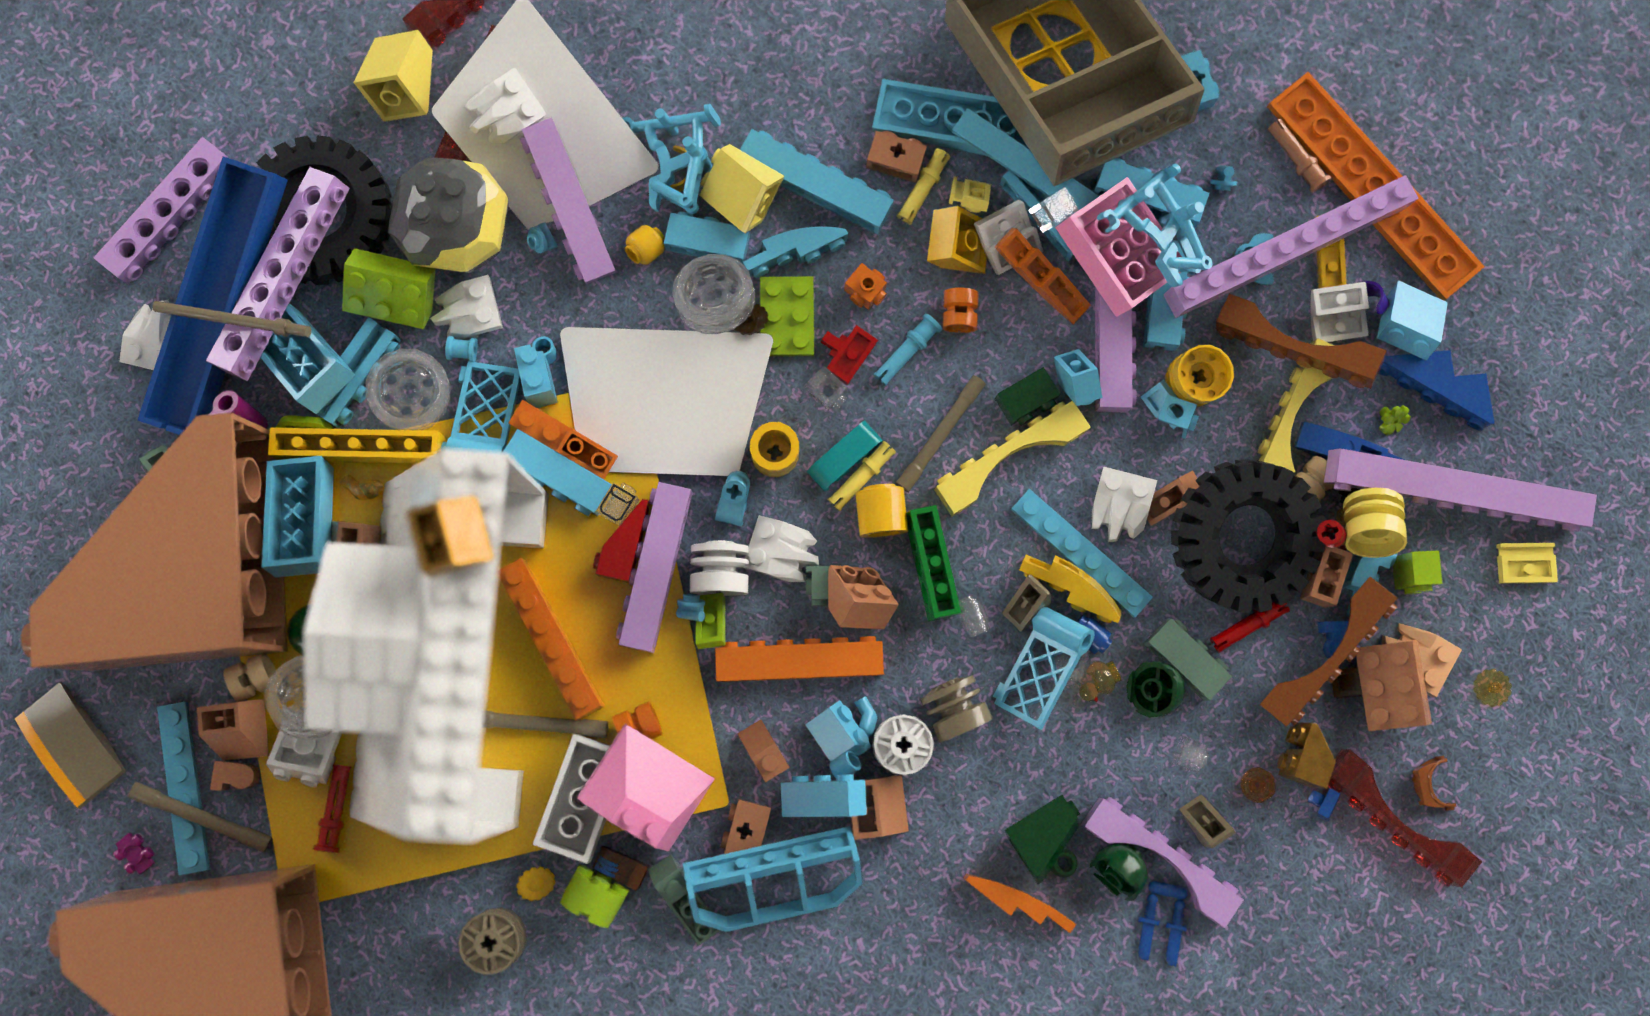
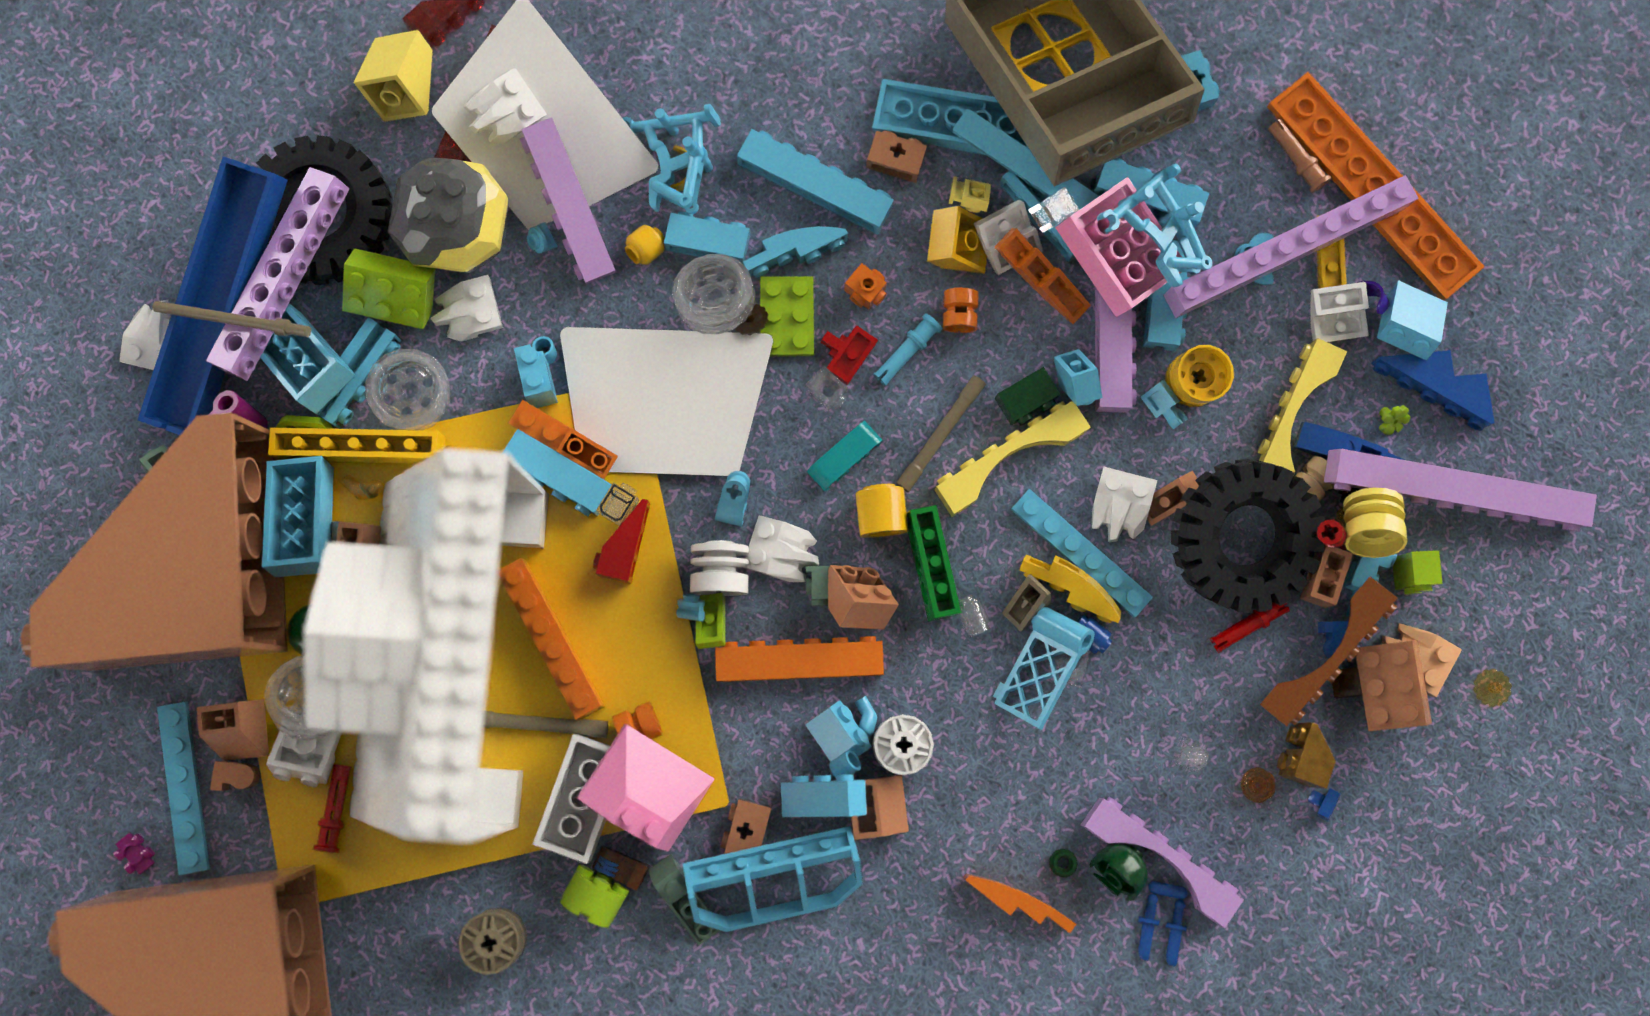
dark tan slope [15,682,126,809] -> none
lavender brick [94,137,228,284] -> none
dark tan piece [128,781,272,852] -> none
tan wheel [224,653,279,702] -> none
slope [405,497,494,578] -> none
medium azure piece [441,361,521,452] -> none
medium azure bush [445,336,478,362] -> none
yellow piece [516,866,556,902] -> none
lavender brick [616,482,693,653] -> none
light yellow slope [699,144,784,233] -> none
nougat slope [738,719,790,783] -> none
yellow piece [750,422,799,477] -> none
light yellow pin [827,441,896,511] -> none
light yellow pin [897,148,950,225] -> none
dark tan wheel [920,675,993,743] -> none
dark green slope [1005,795,1080,885] -> none
clear yellow animal [1079,661,1122,702] -> none
dark green cylinder [1126,661,1185,718] -> none
sand green brick [1143,618,1232,701] -> none
medium azure bracket [1158,395,1199,439] -> none
dark tan slope [1179,794,1235,849] -> none
medium azure plate [1210,165,1237,191] -> none
dark orange arch [1216,294,1387,389] -> none
clear red arch [1328,749,1482,888] -> none
dark orange helmet [1412,756,1456,811] -> none
light yellow plate [1496,543,1558,584] -> none

